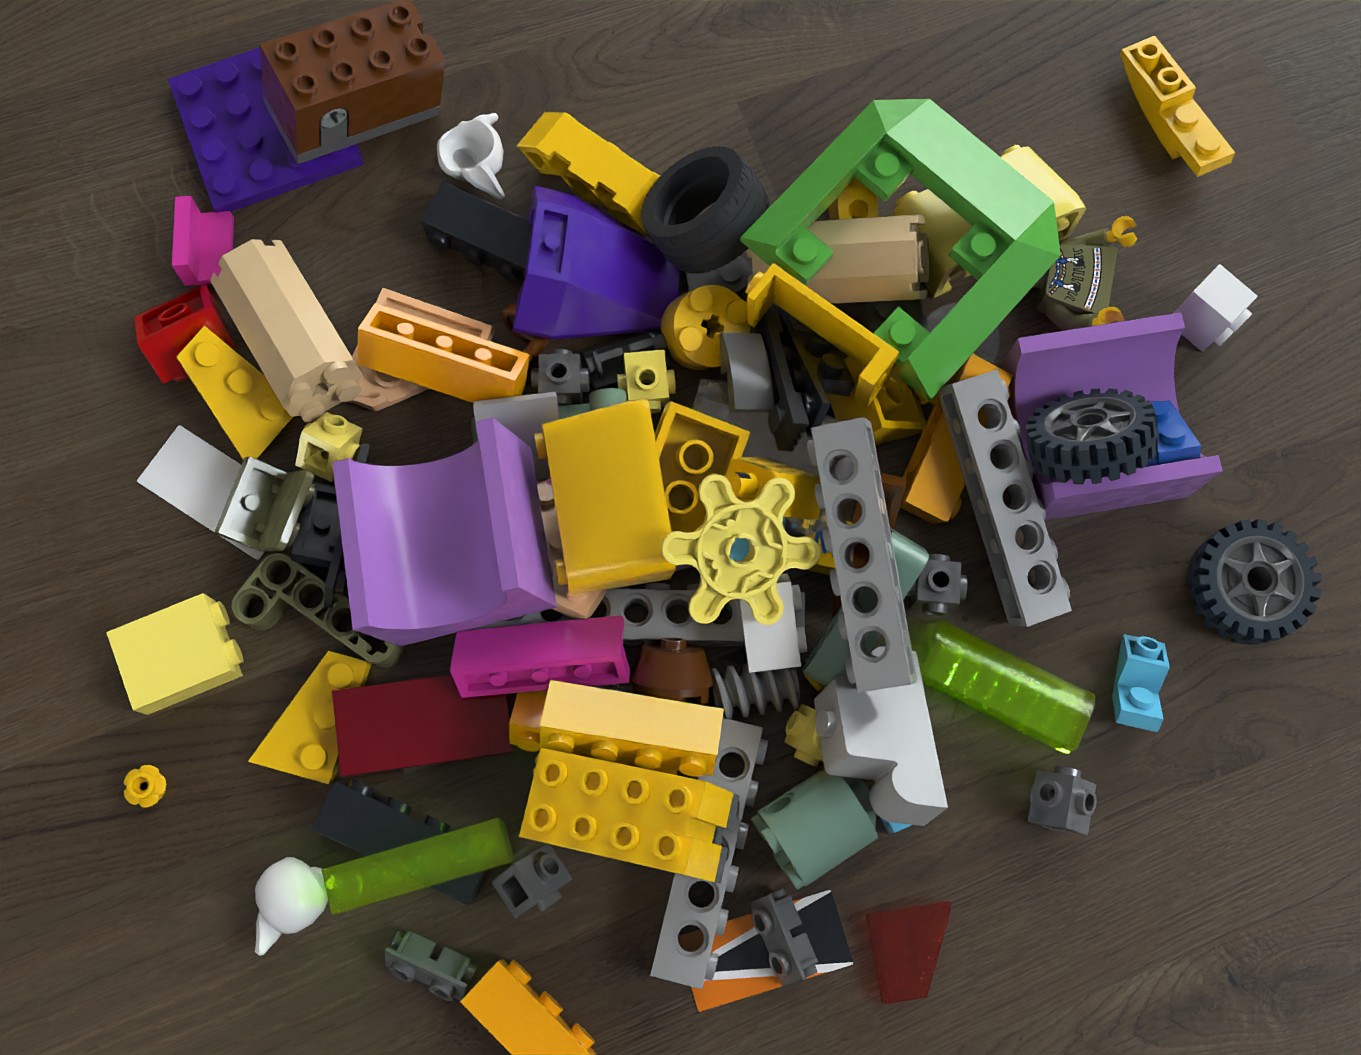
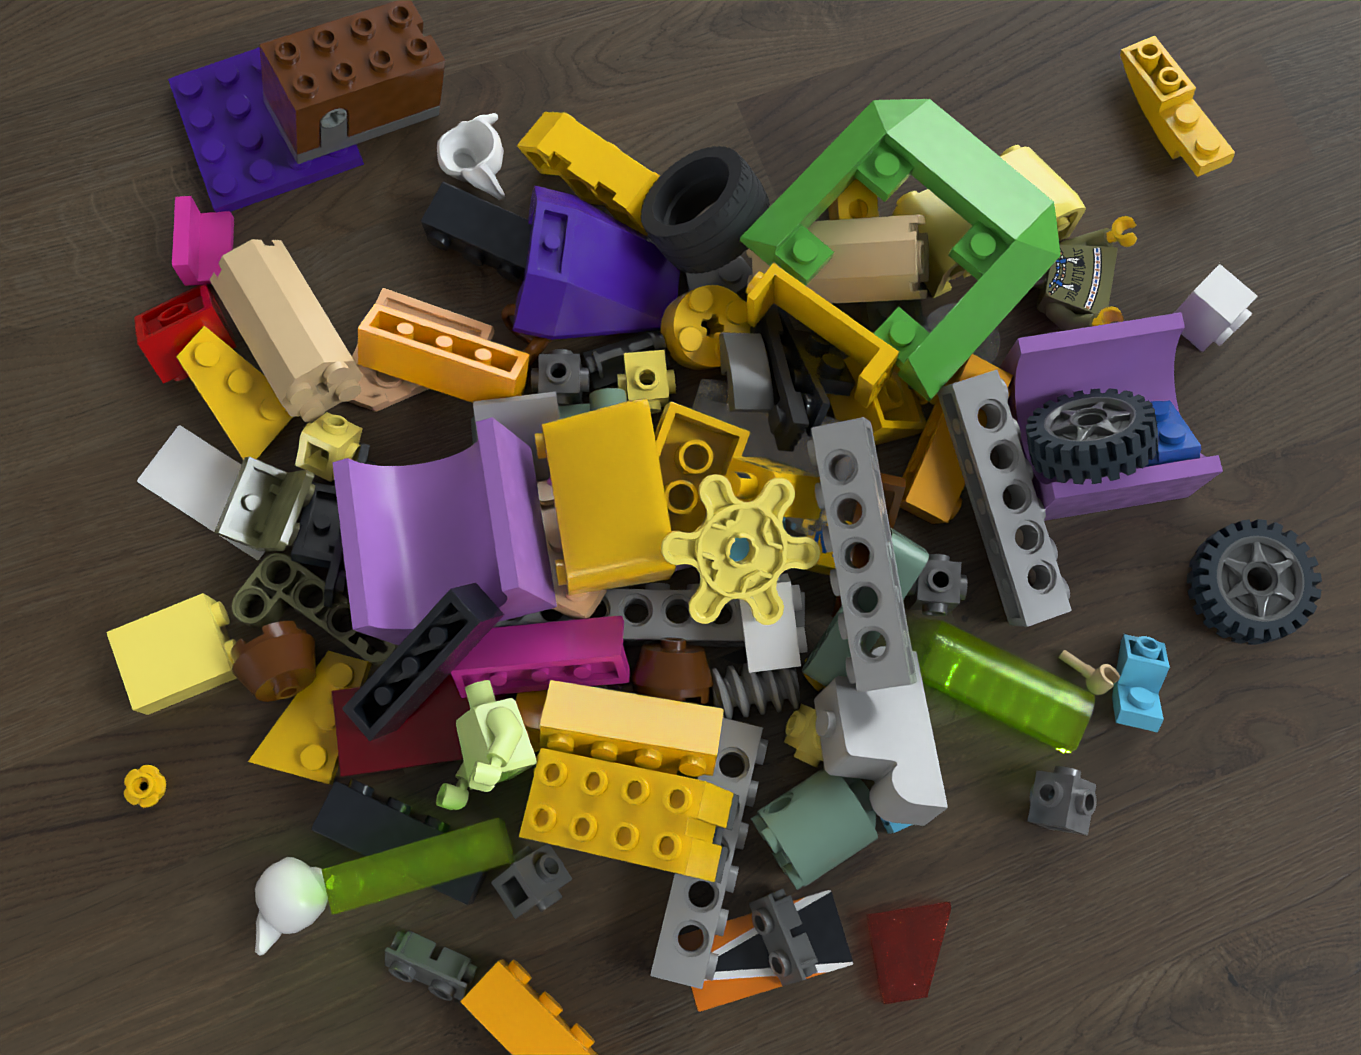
none -> reddish brown cone [230,621,316,702]
none -> black brick [342,583,504,741]
none -> yellowish green torso [436,680,537,810]
none -> tan hand [1059,650,1120,695]

